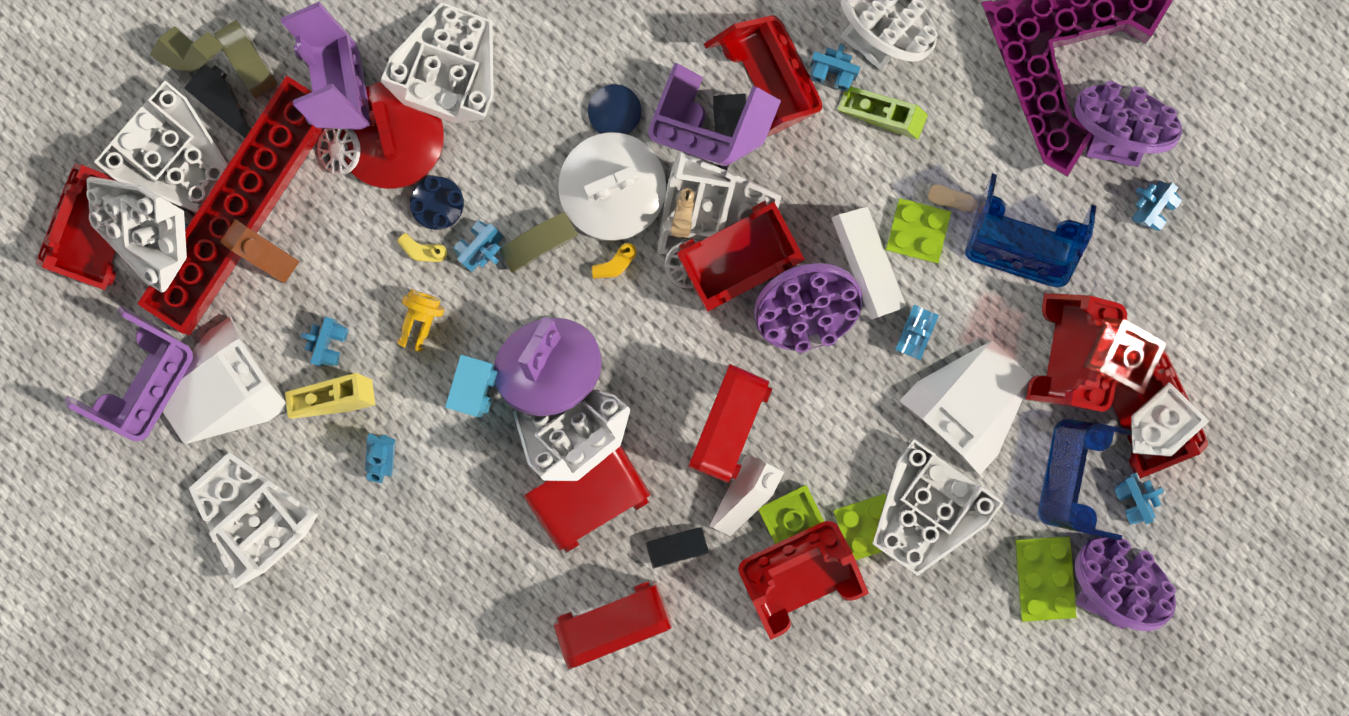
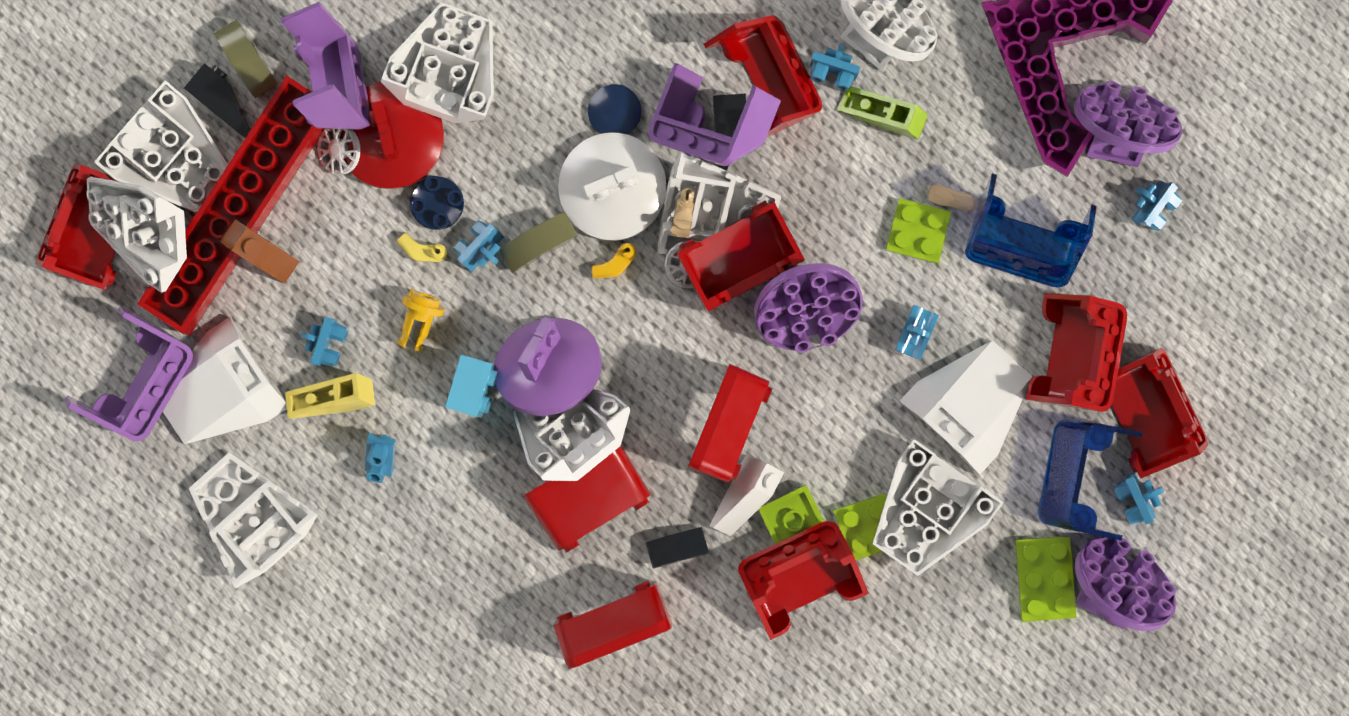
olive brick [150,26,224,71] -> none
white tile [832,207,907,320] -> none
clear red brick [1083,317,1166,394] -> none
white tile [1131,382,1209,456] -> none

